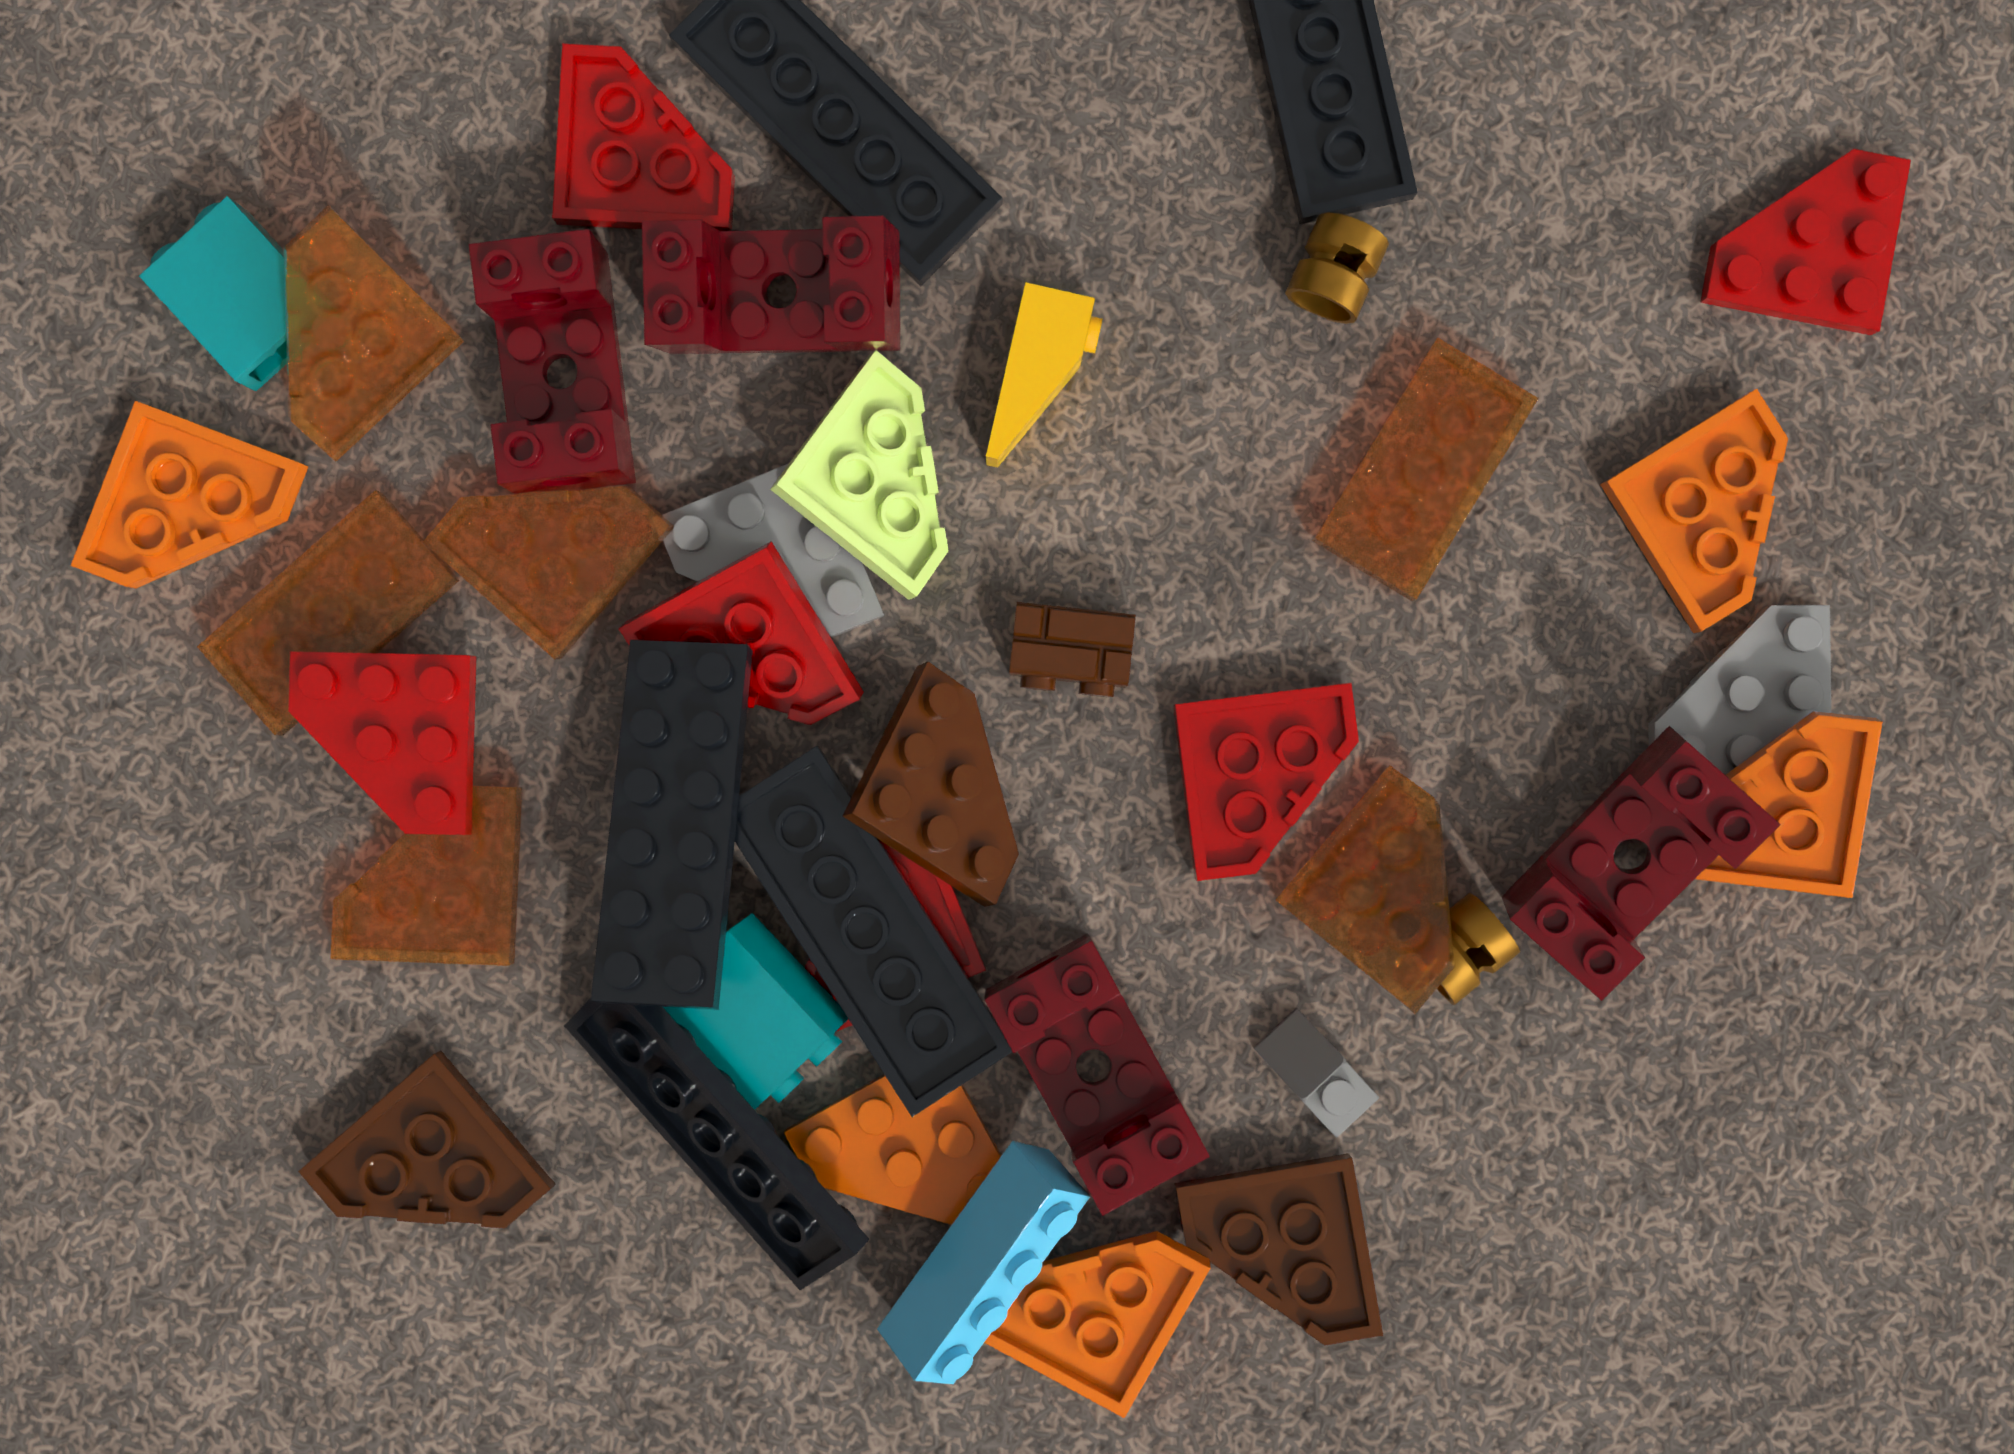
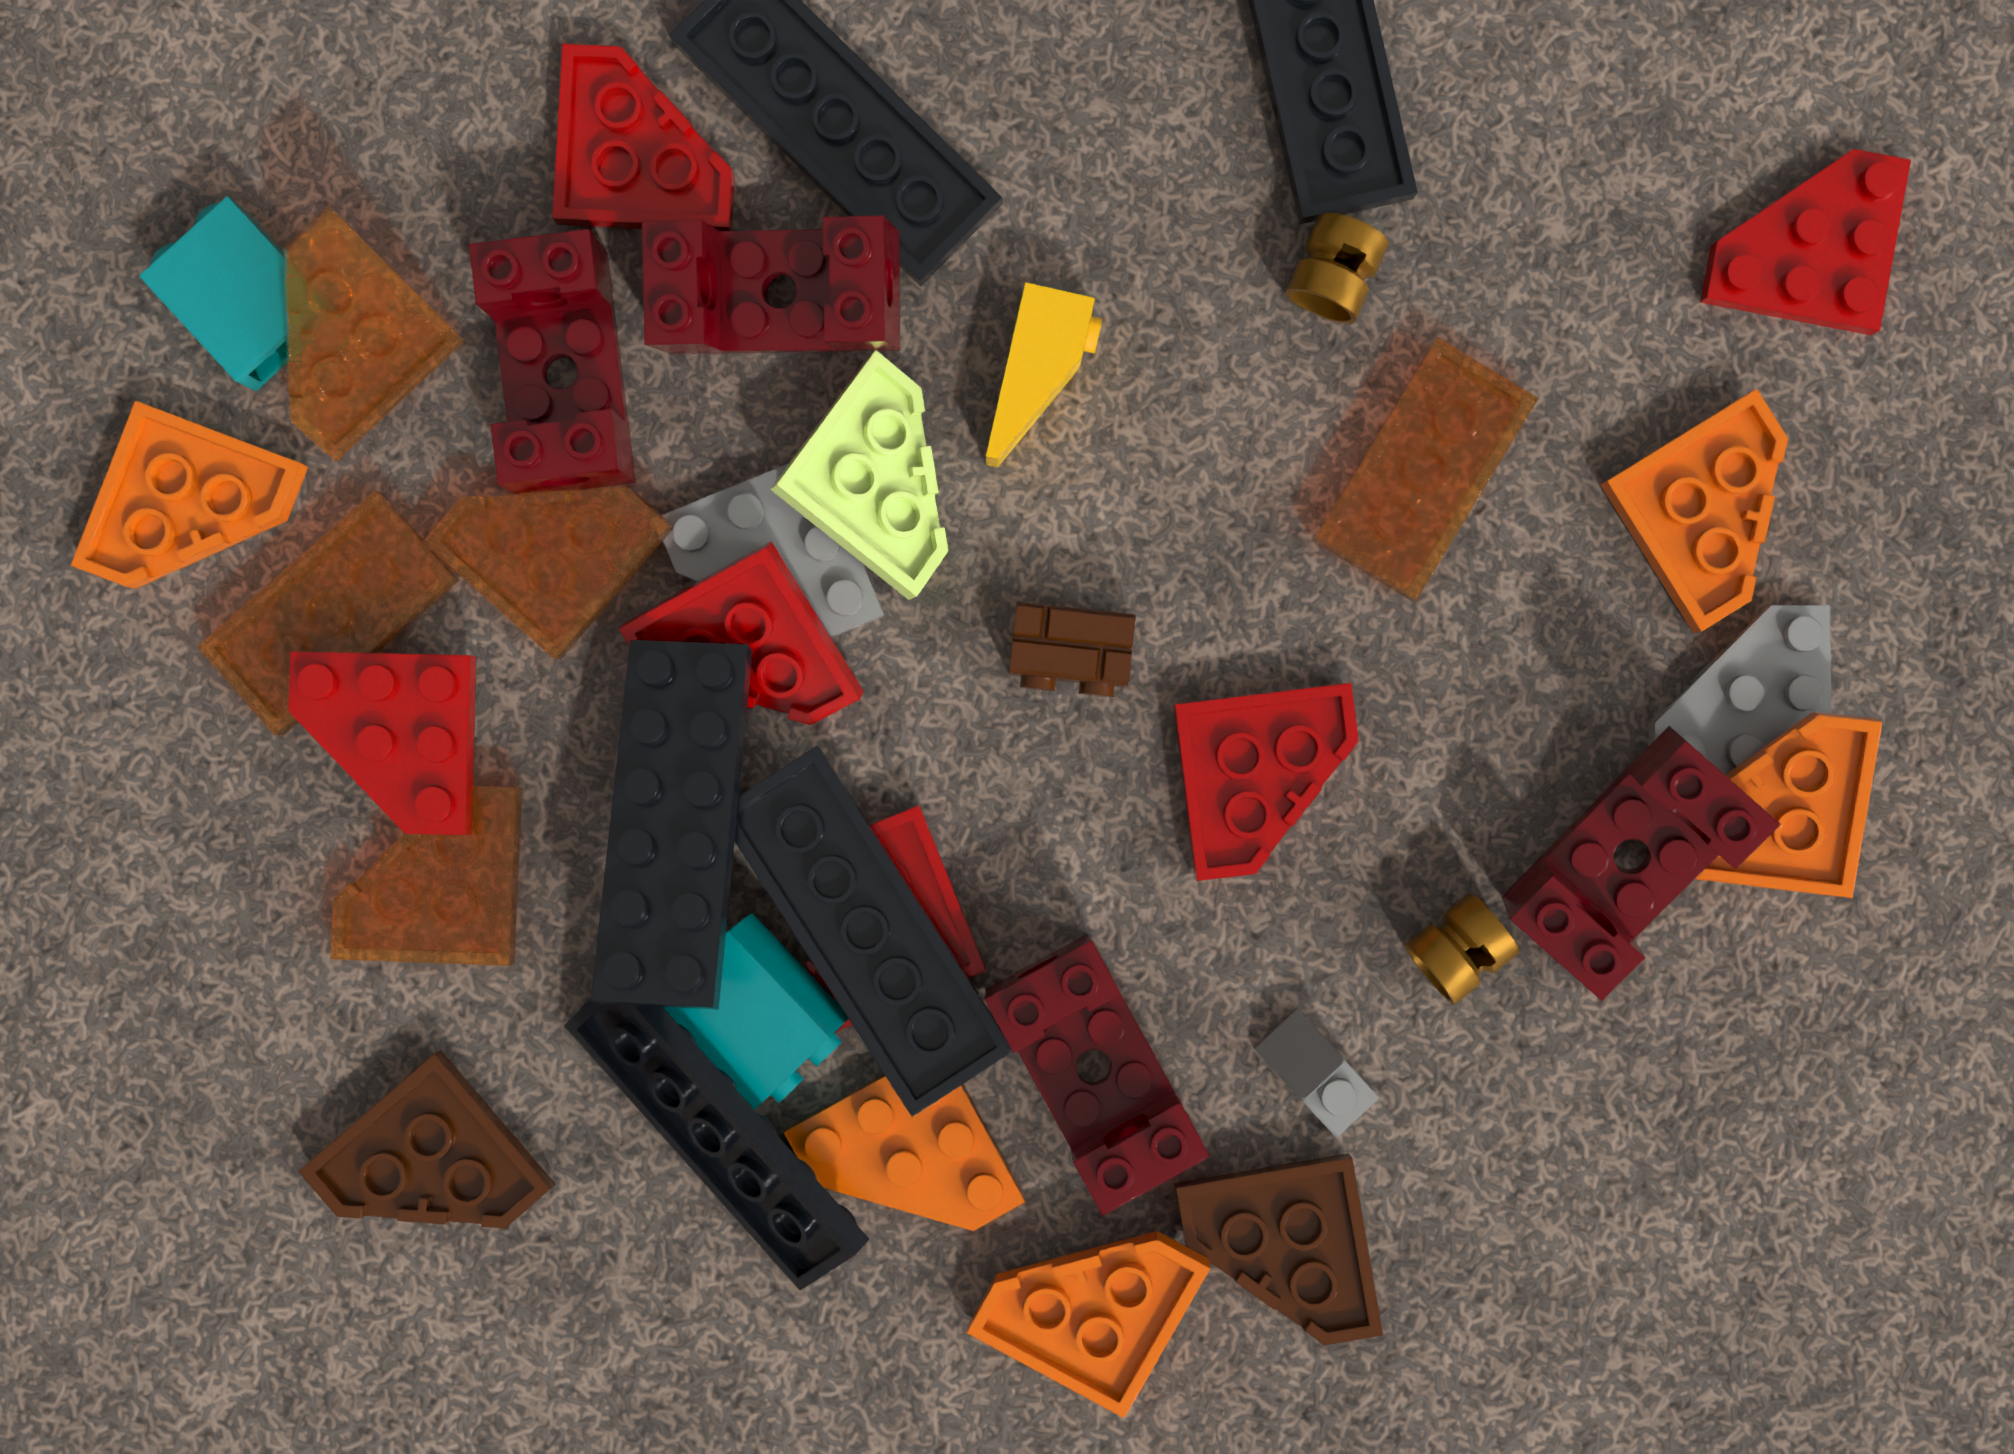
reddish brown plate [843,662,1019,907] -> none
medium azure brick [877,1141,1091,1384] -> none
clear orange plate [1276,765,1455,1014] -> none

